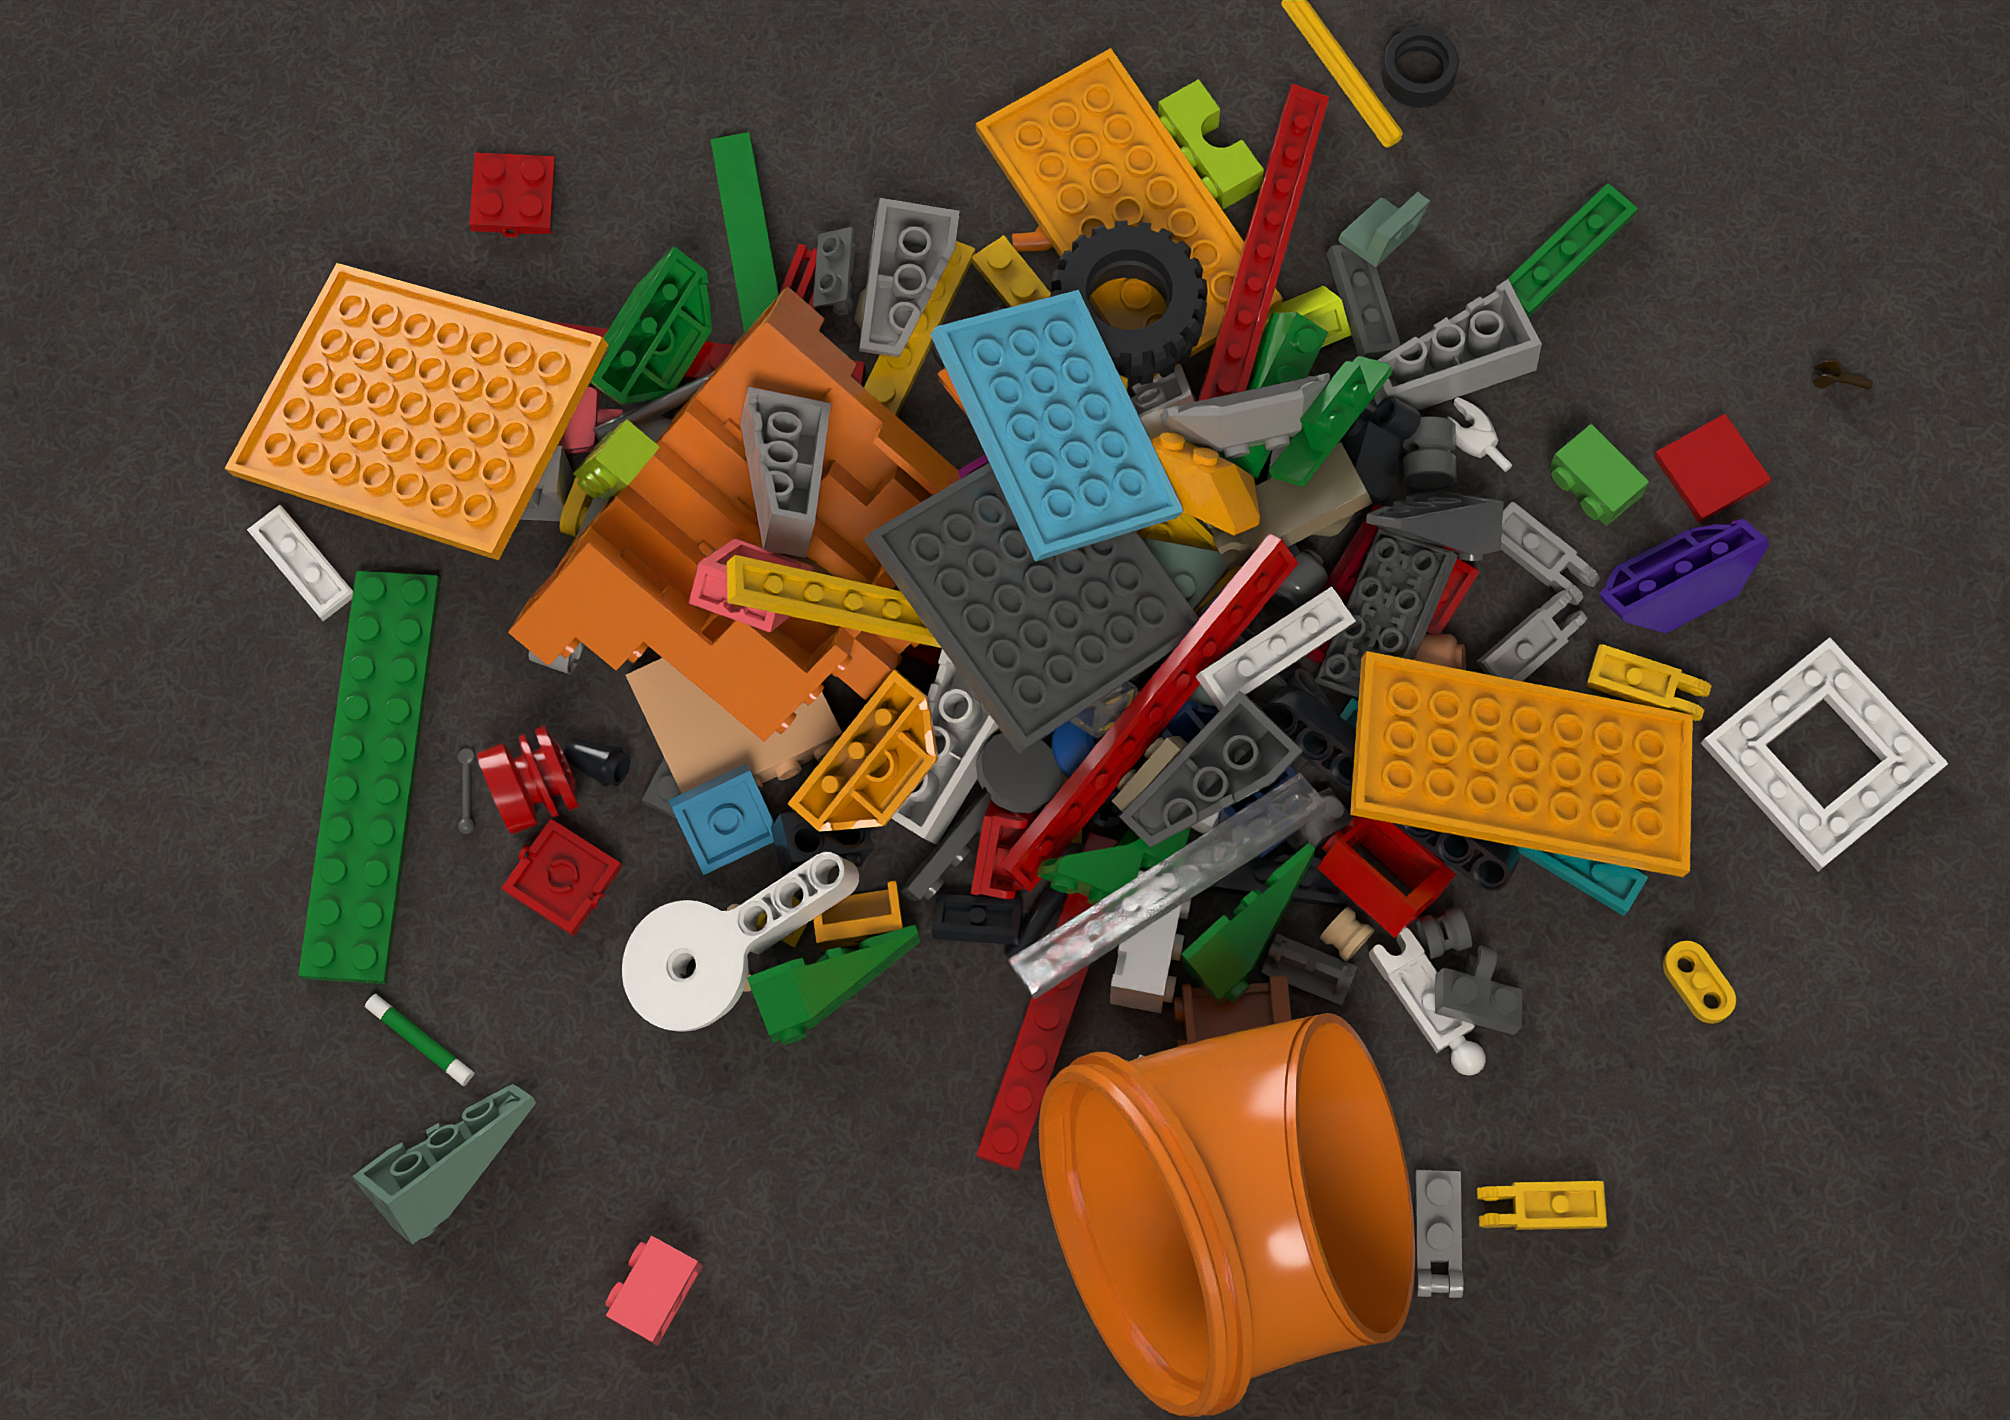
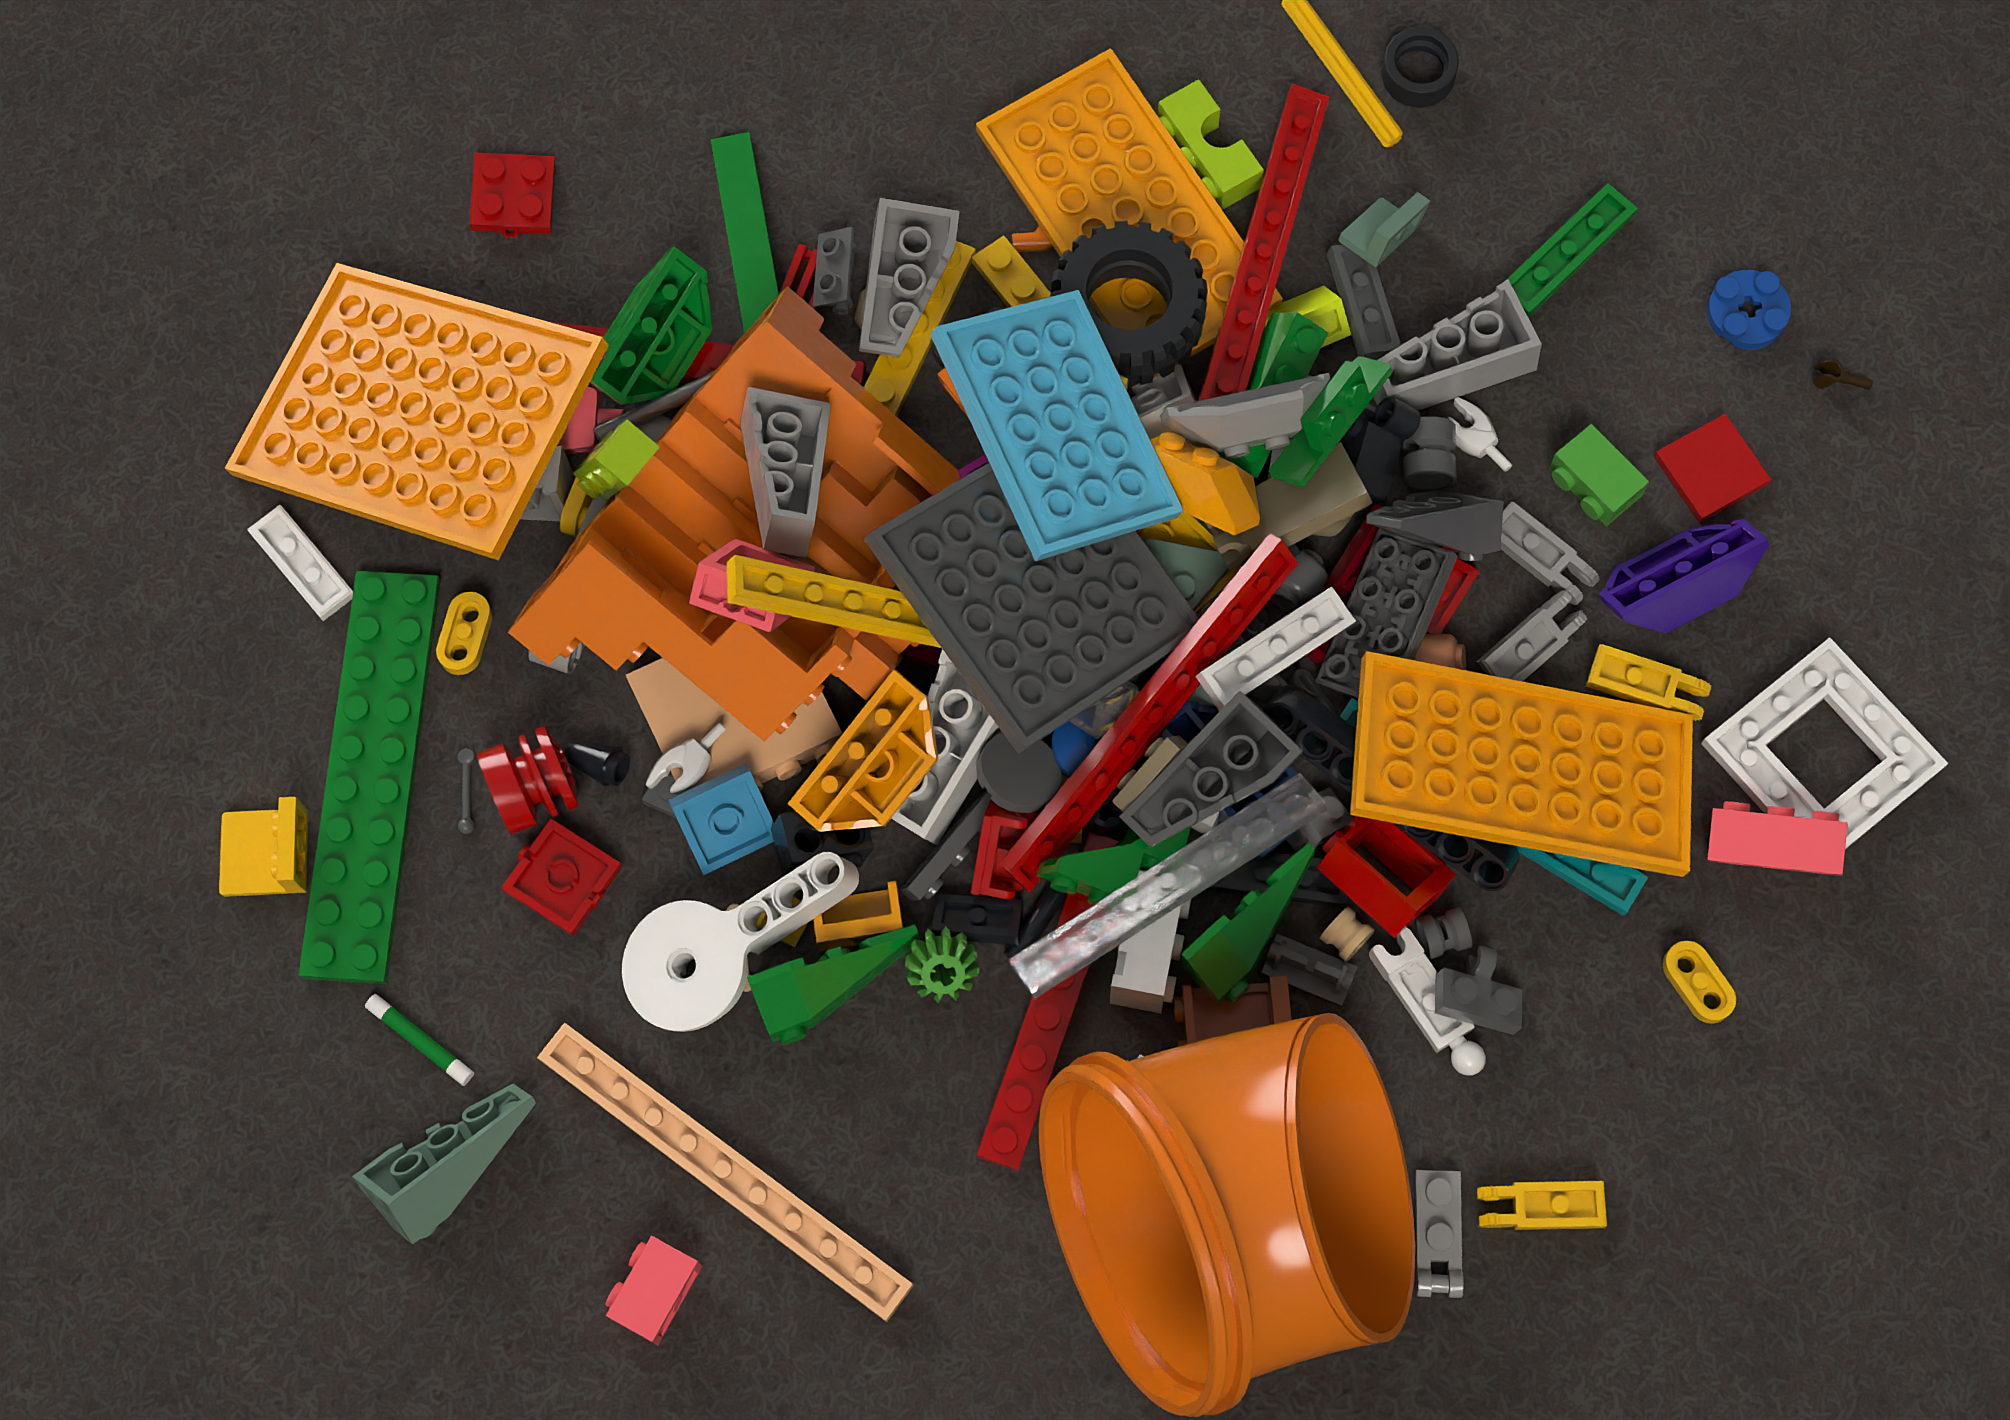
none -> yellow bracket [219,797,309,897]
none -> yellow plate [436,592,493,675]
none -> light nougat plate [537,1023,914,1322]
none -> white hand [646,722,726,794]
none -> bright green gear [905,926,979,1003]
none -> blue plate [1707,270,1791,349]
none -> coral brick [1707,801,1848,876]

